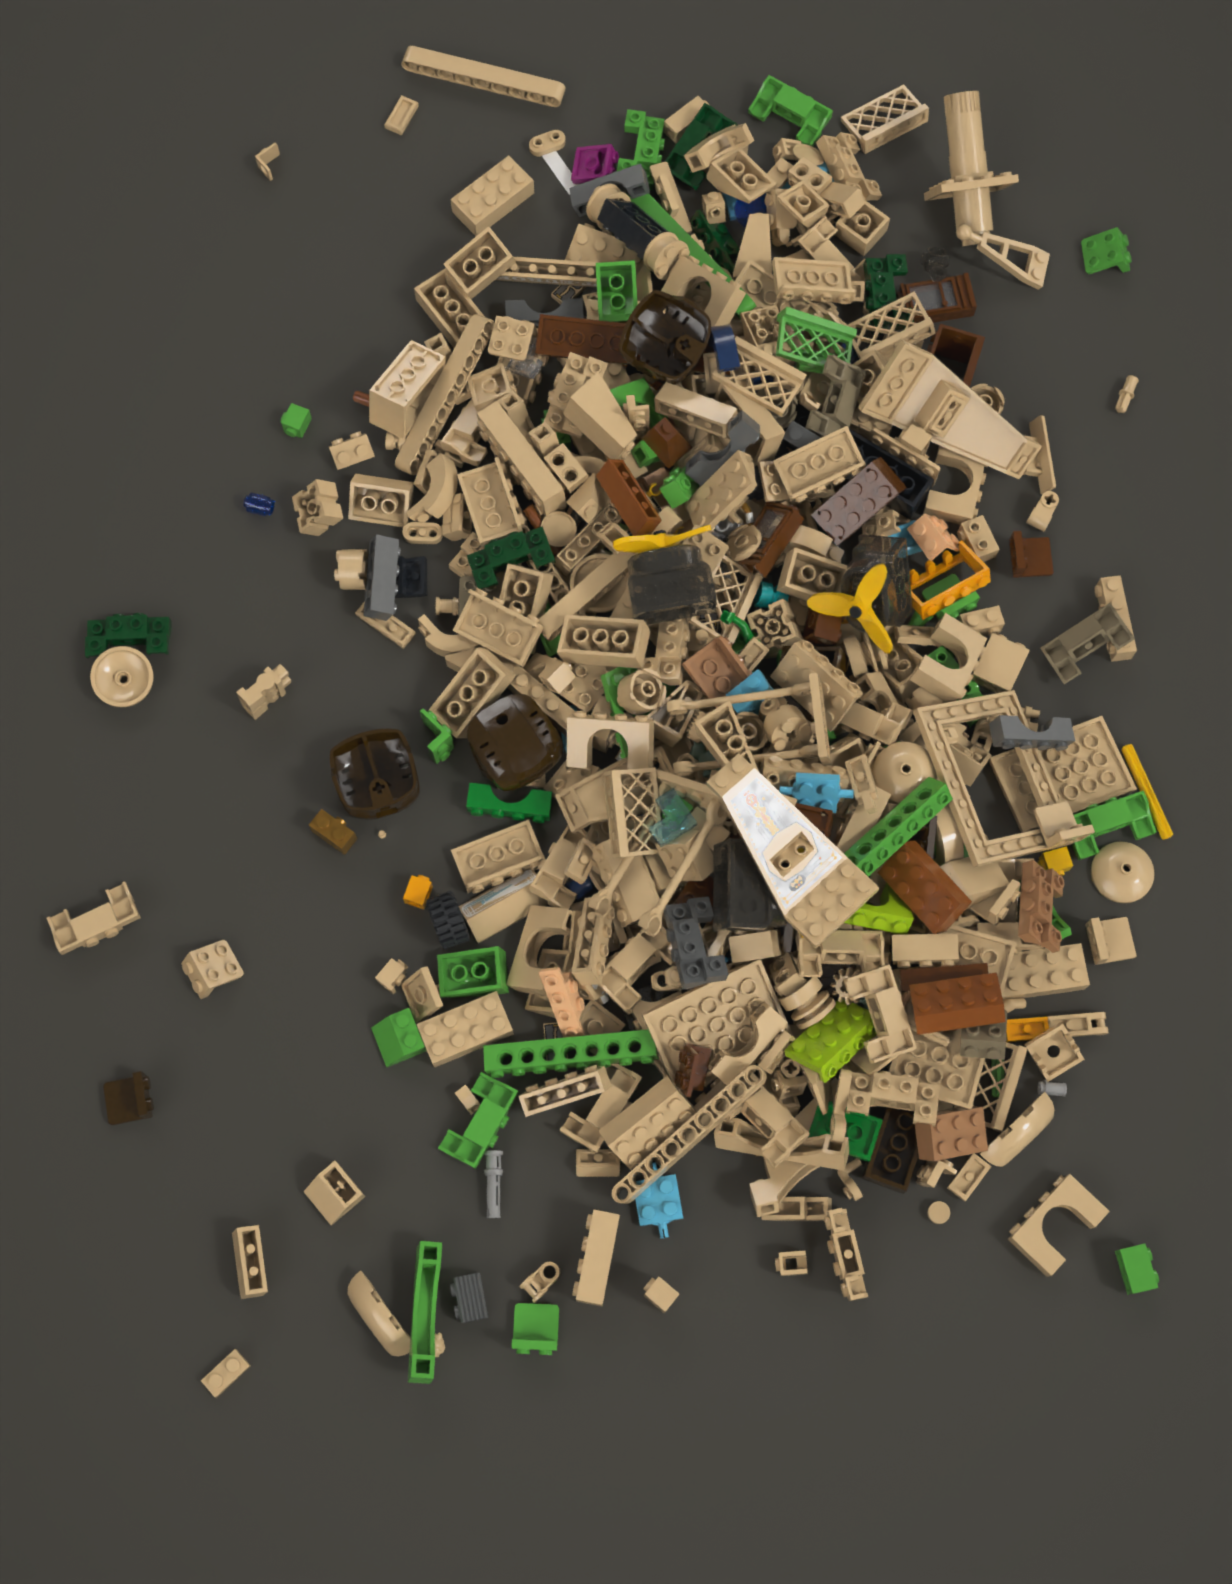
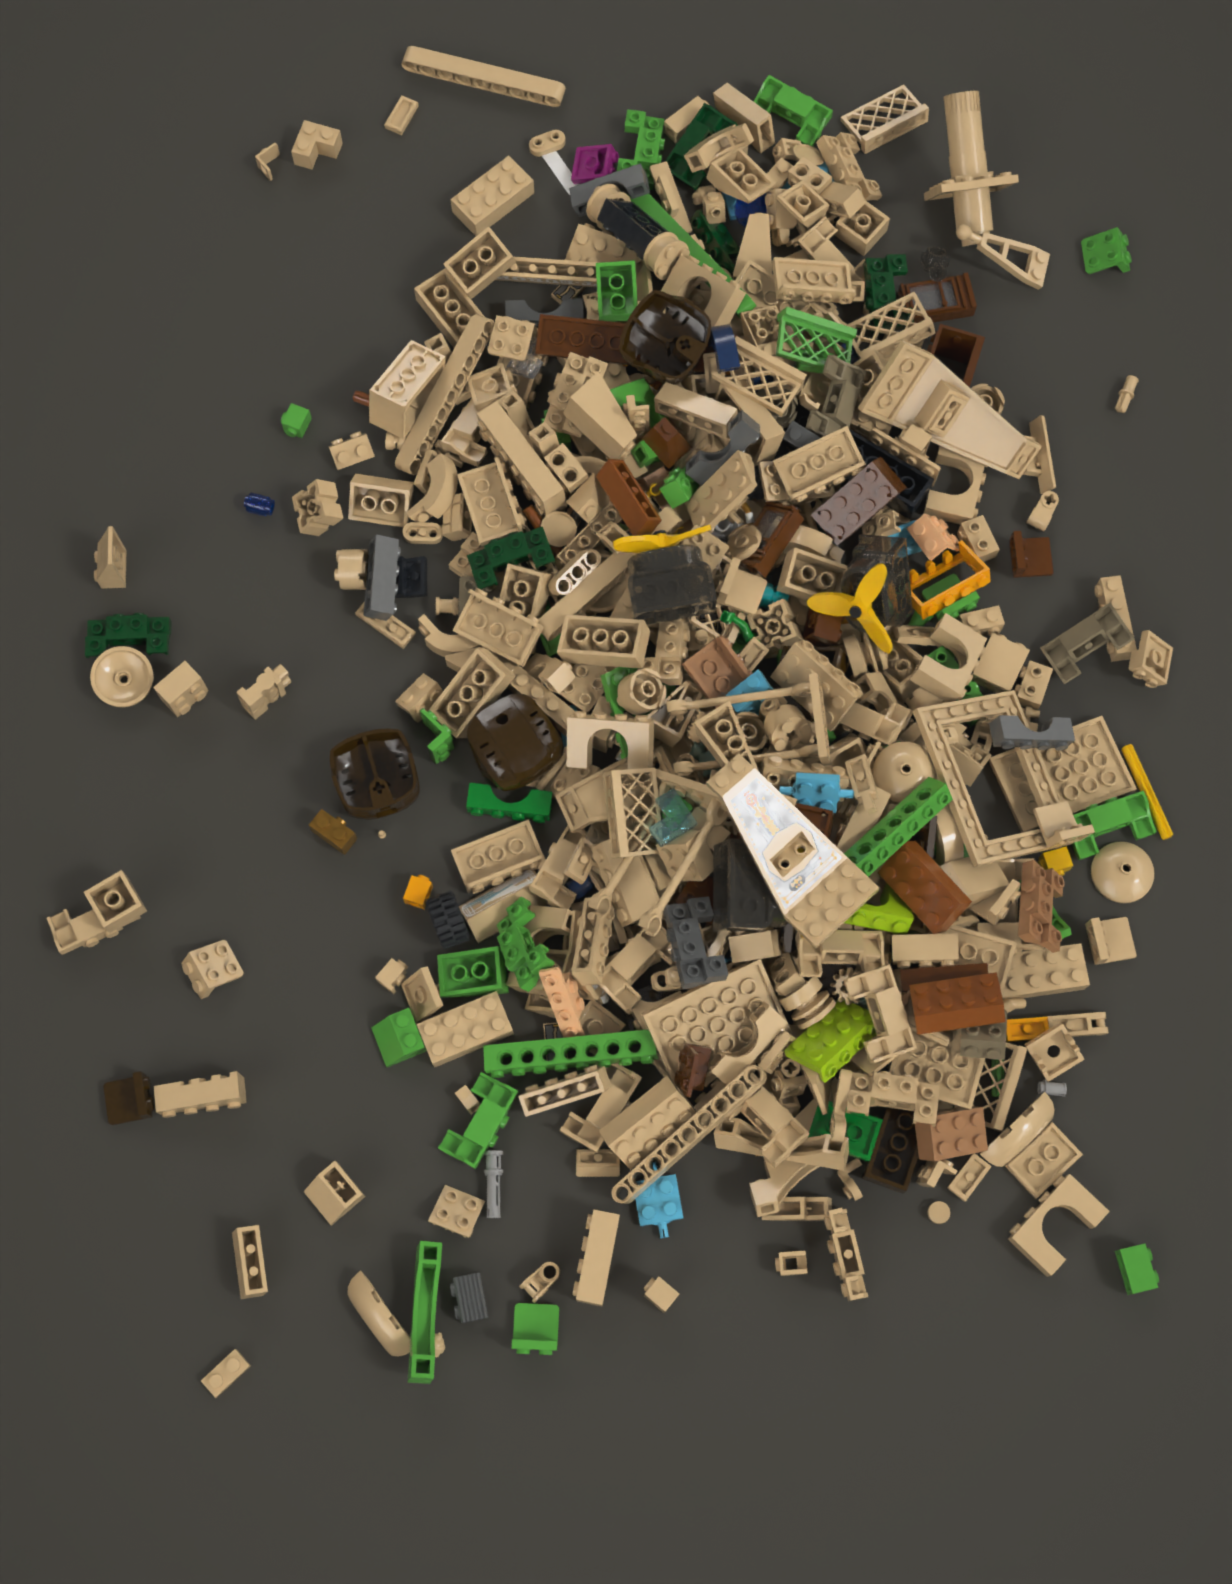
none -> tan brick [84,870,147,933]
none -> tan slope [94,526,126,589]
none -> tan brick [153,661,209,717]
none -> tan wedge [154,1071,246,1118]
none -> tan brick [291,120,343,169]
none -> tan bracket [395,673,443,723]
none -> tan hinge [428,1185,485,1238]
none -> bright green bracket [497,896,555,992]
none -> tan bar [535,745,567,790]
none -> tan beam [548,549,601,595]
none -> tan arm [692,185,716,205]
none -> tan slope [713,83,775,153]
none -> tan bracket [716,557,767,615]
none -> tan tile [1005,1122,1083,1199]
none -> tan brick [1014,661,1053,710]
none -> tan plate [1129,630,1173,688]

